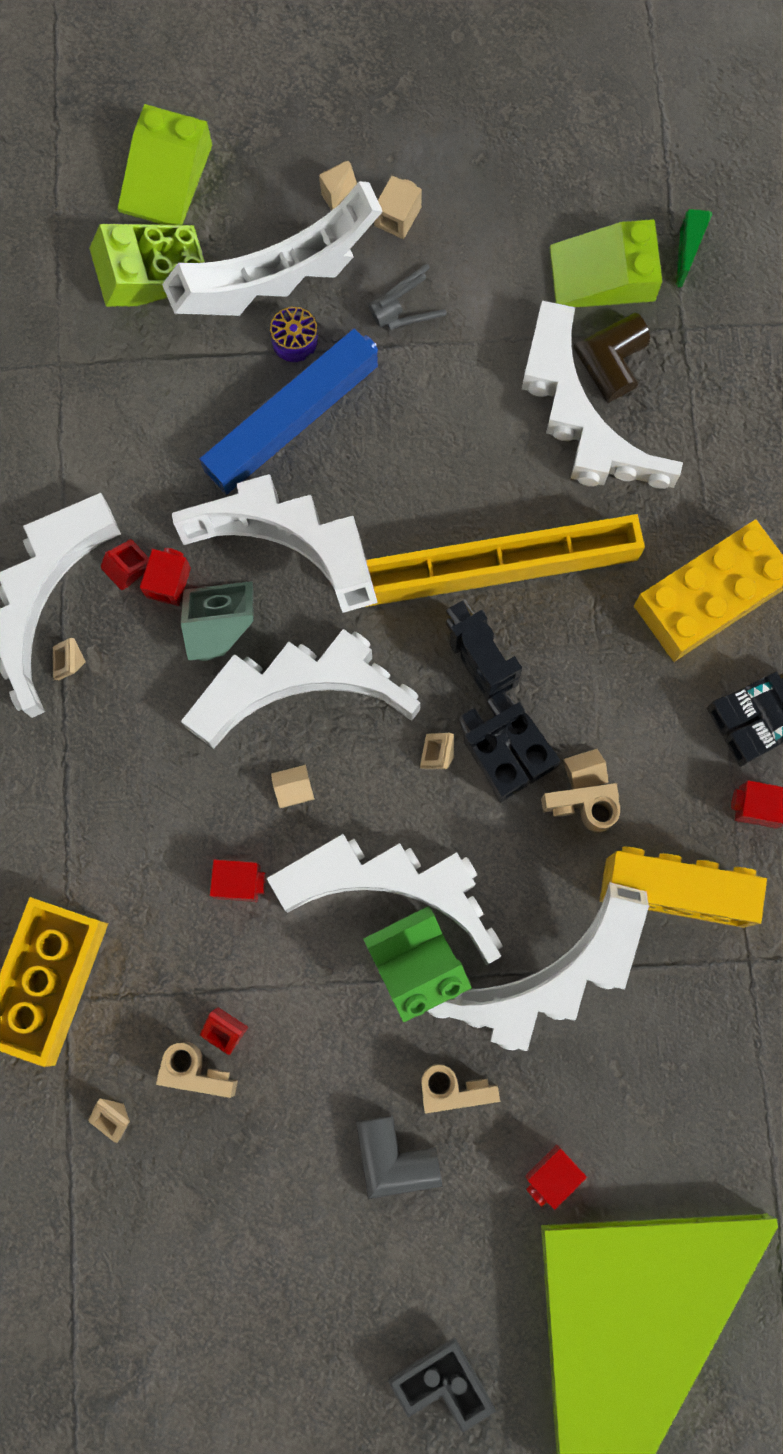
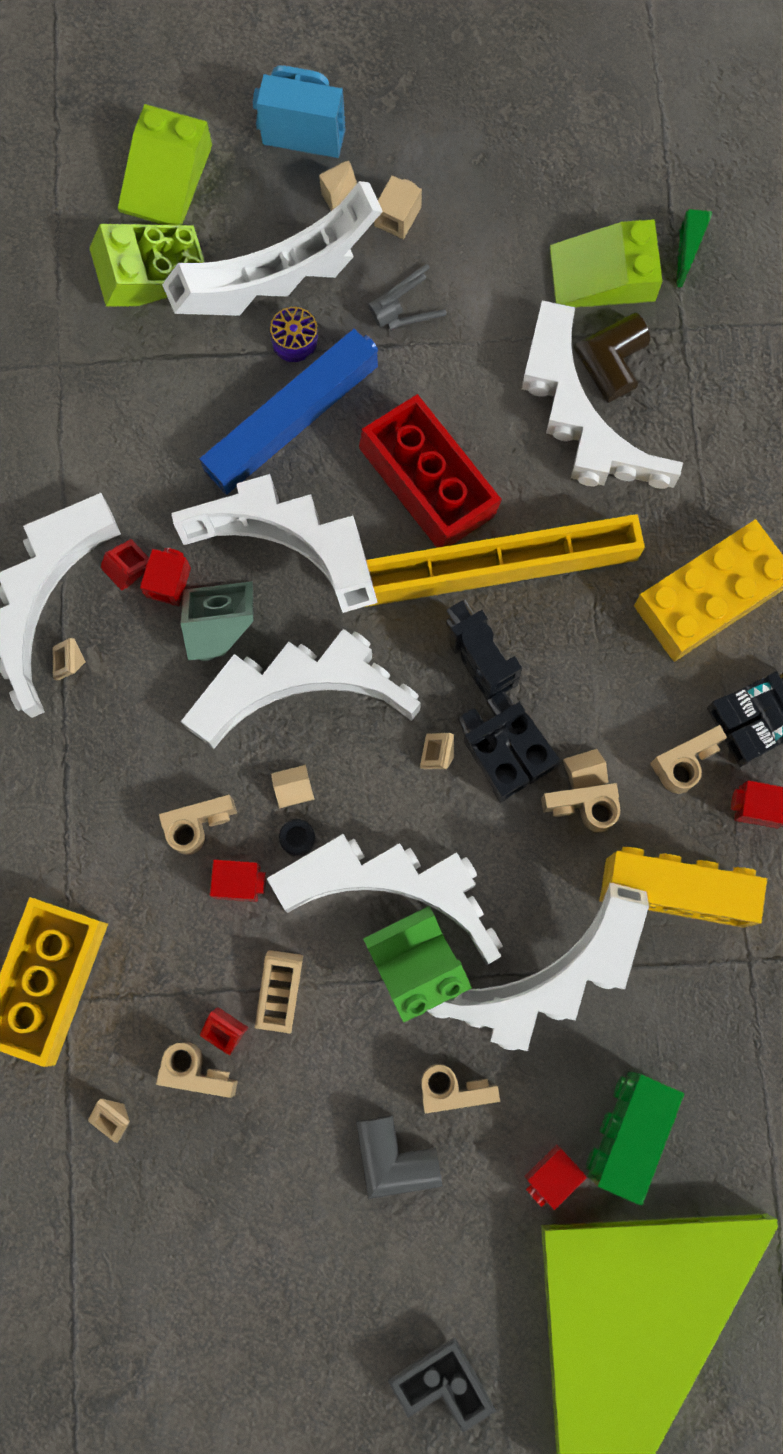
none -> tan plate [159,795,237,855]
none -> dark azure brick [253,65,345,158]
none -> tan slope [255,950,304,1034]
none -> black tile [279,819,316,856]
none -> red brick [359,394,502,548]
none -> green brick [585,1071,685,1206]
none -> tan plate [650,725,727,794]

